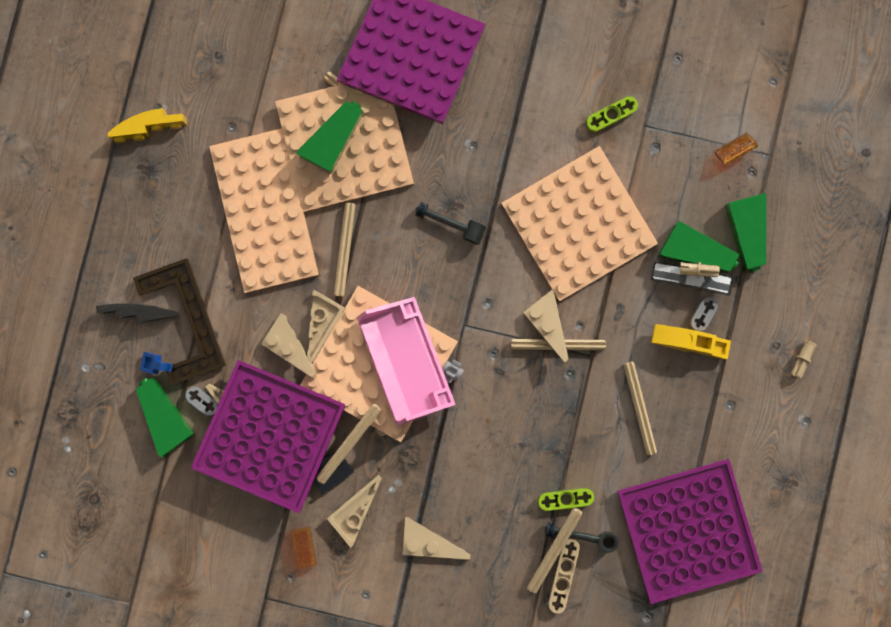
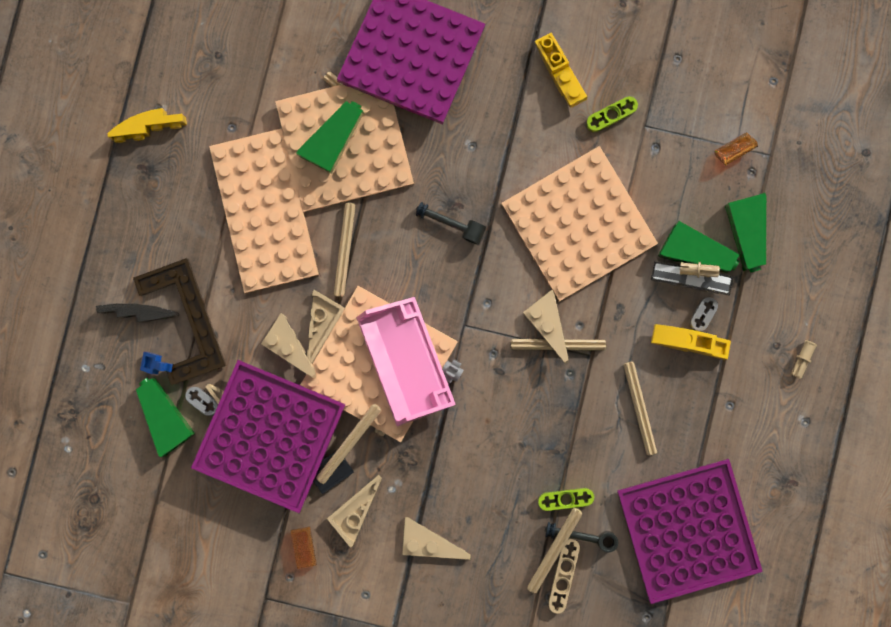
none -> yellow slope [535,32,587,108]

